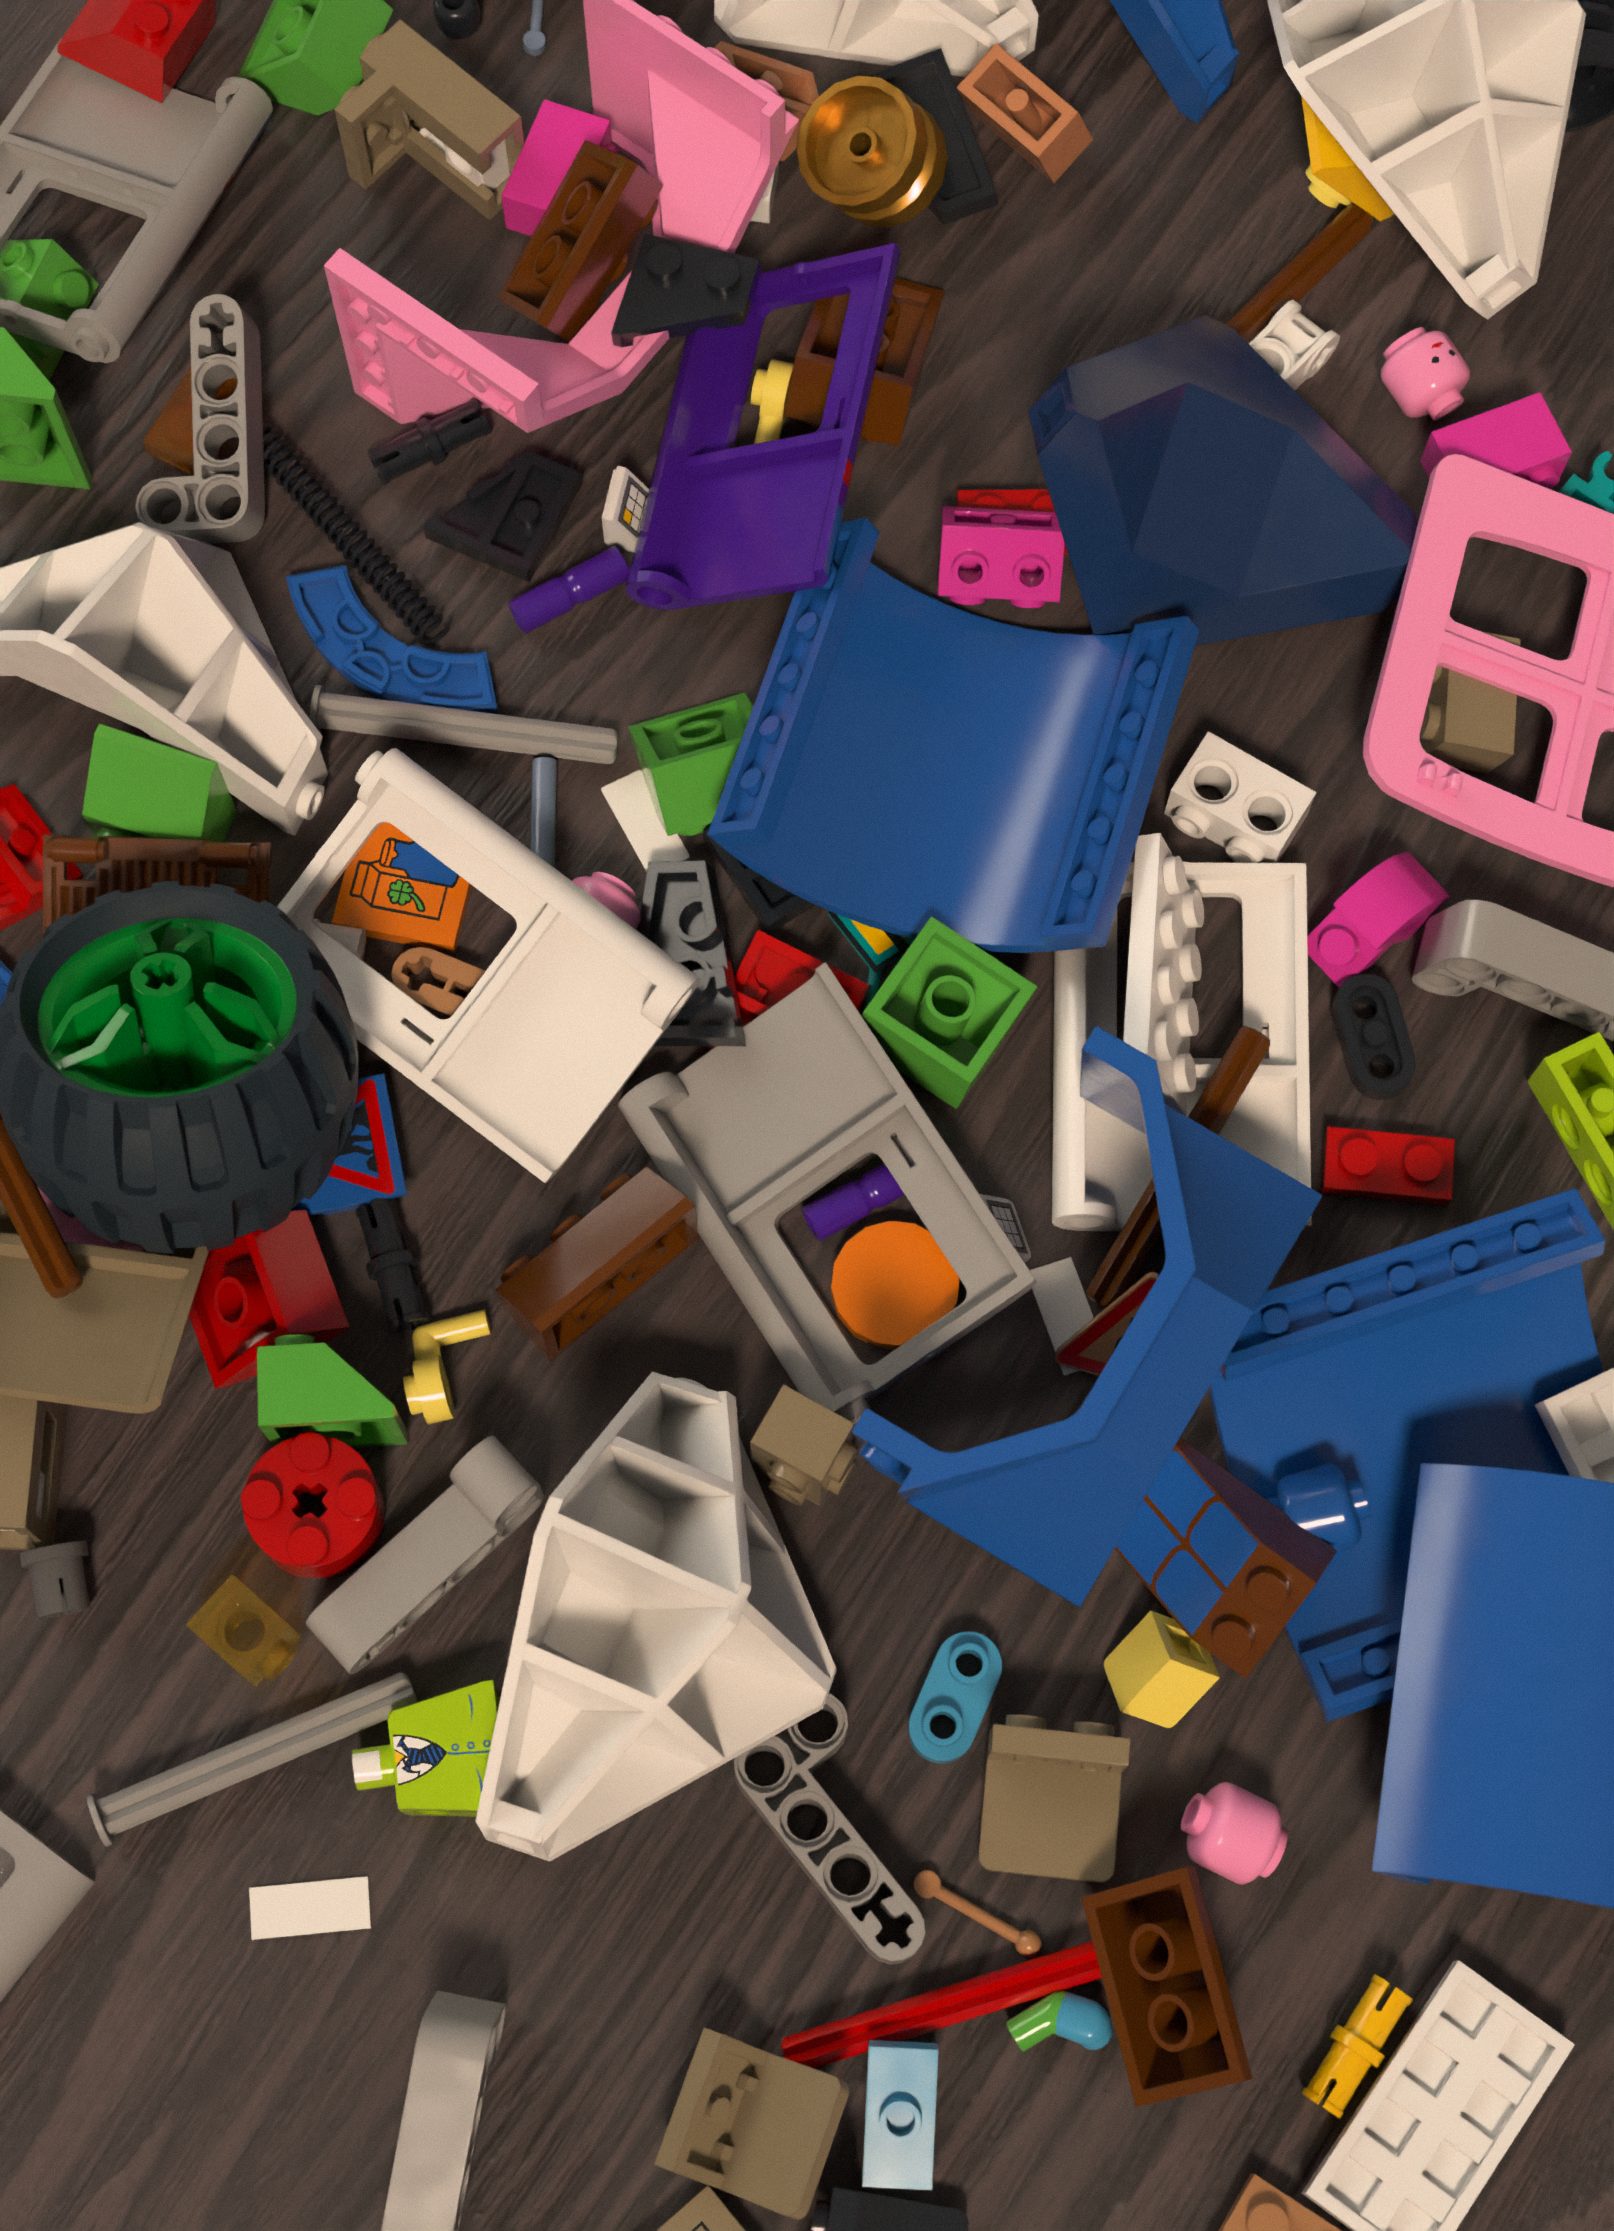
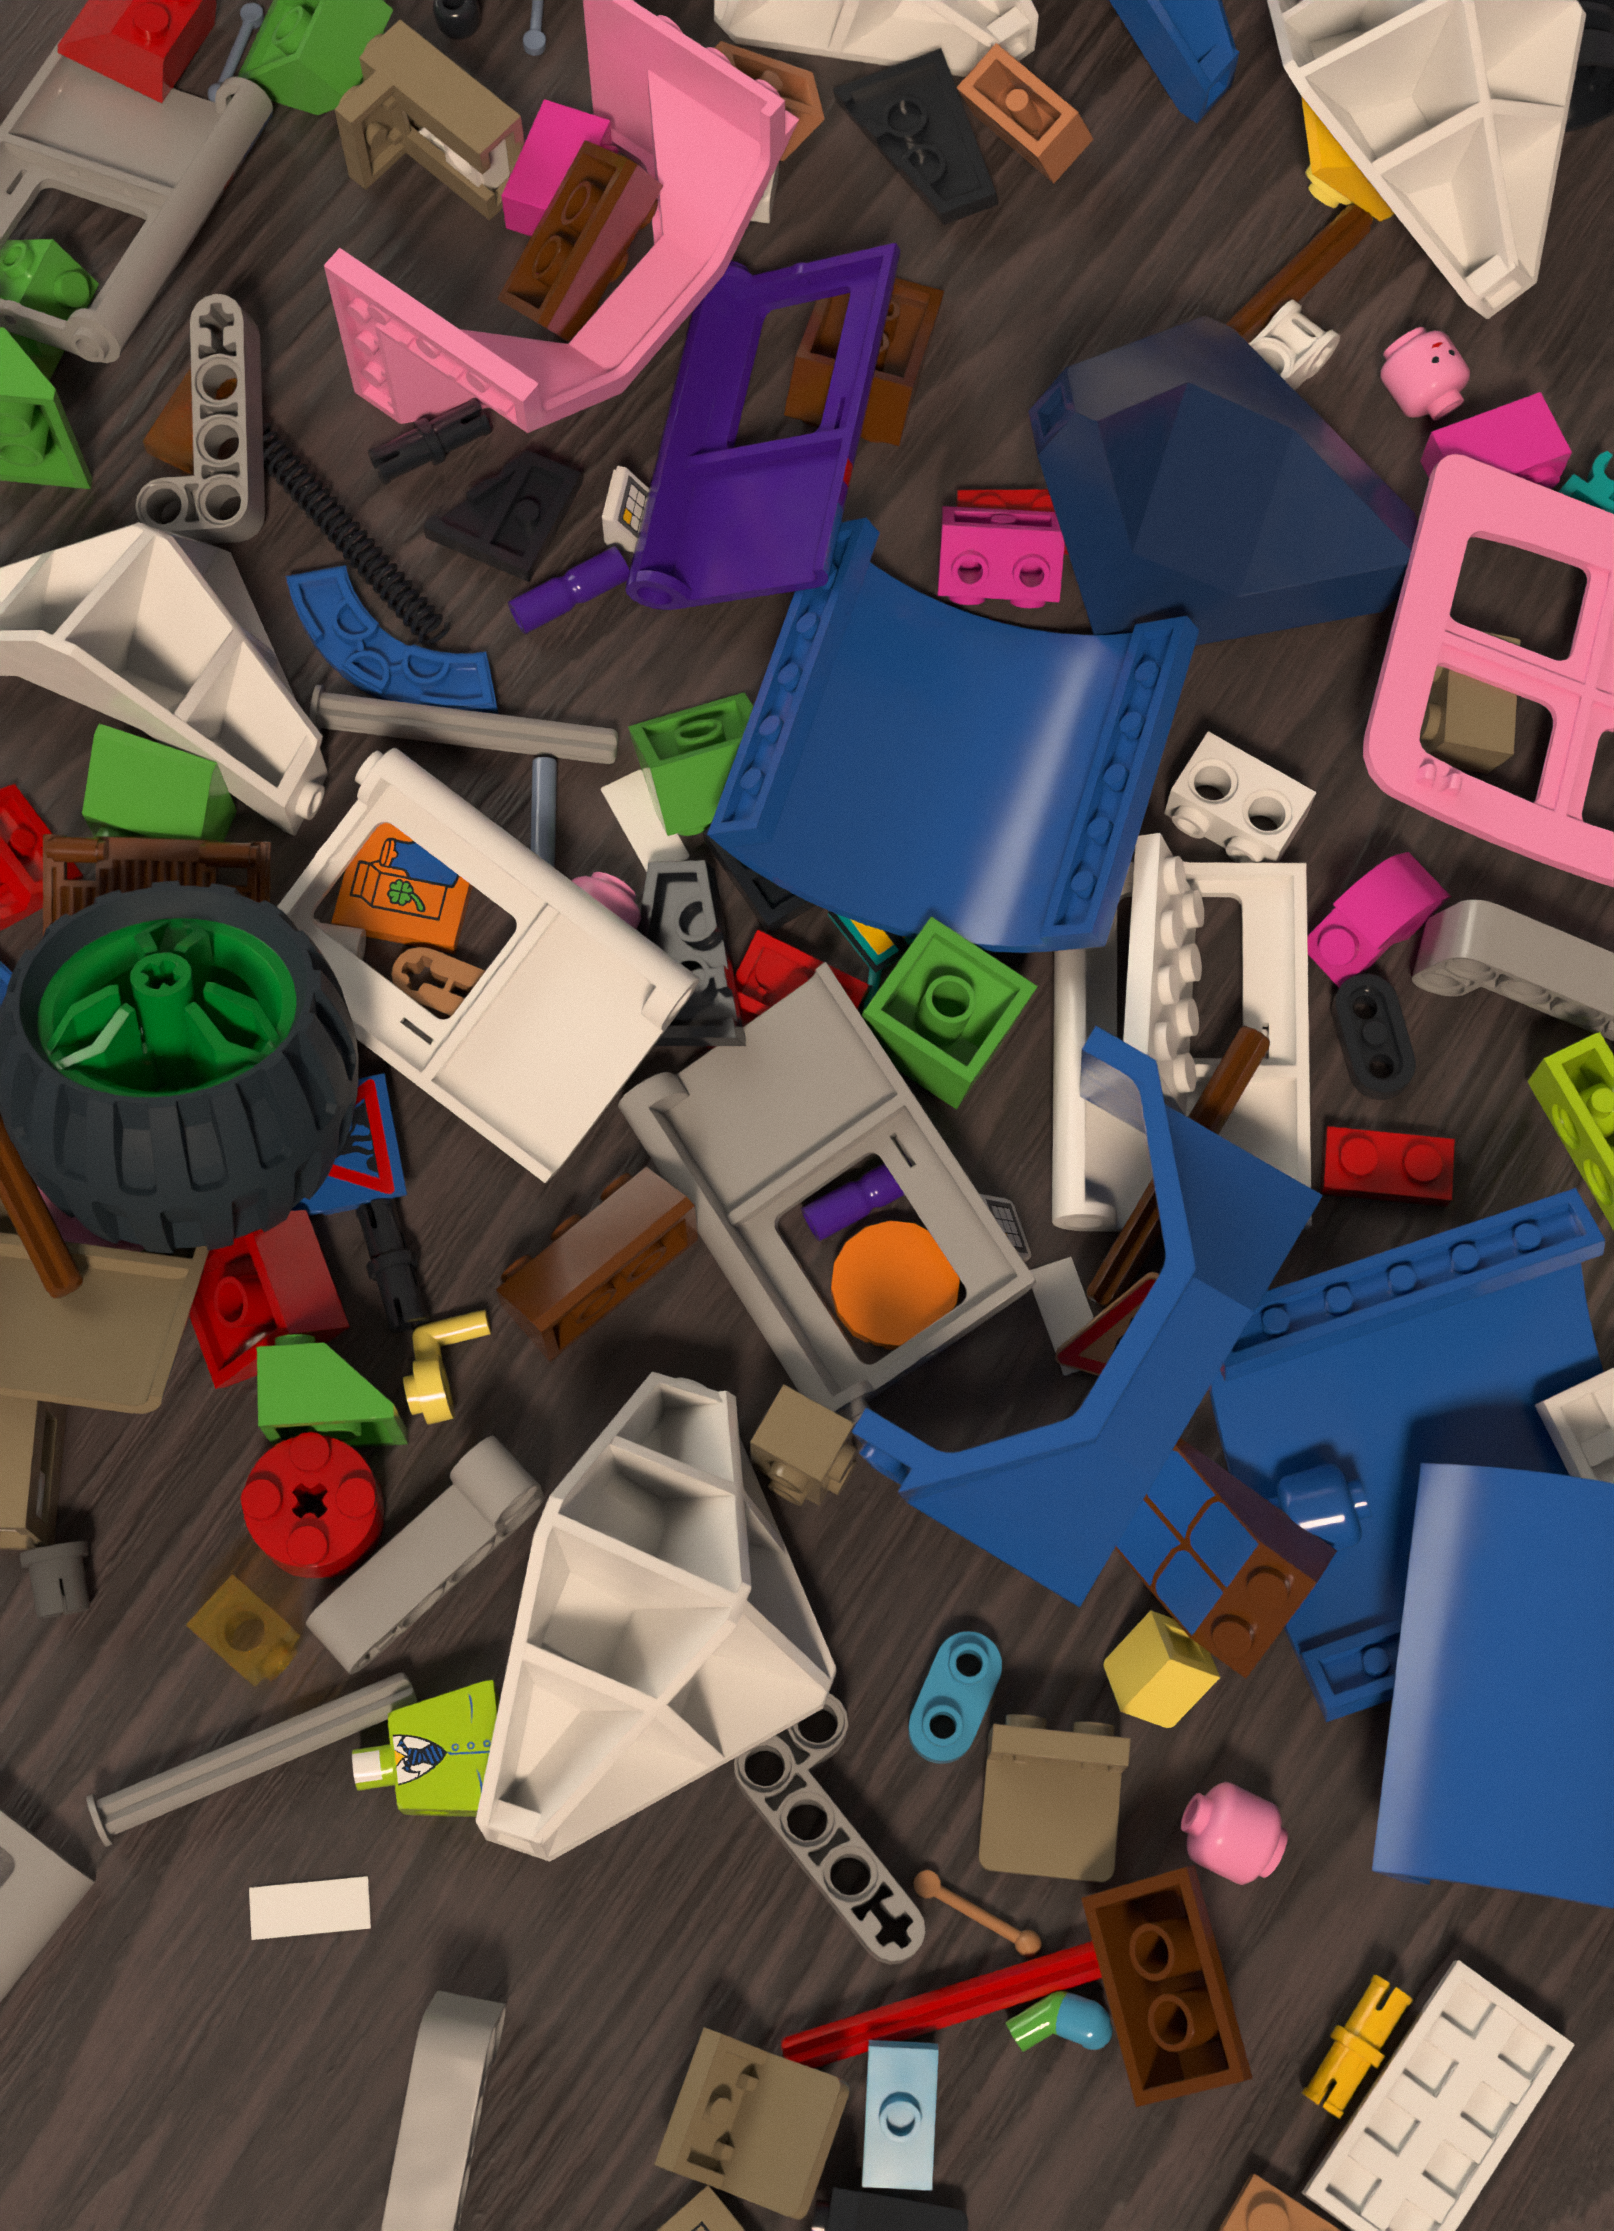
black wing [611,234,761,347] -> none
light yellow plate [751,359,794,444] -> none
pearl gold wheel [796,76,948,228] -> none
none -> sand blue hinge [207,3,264,102]

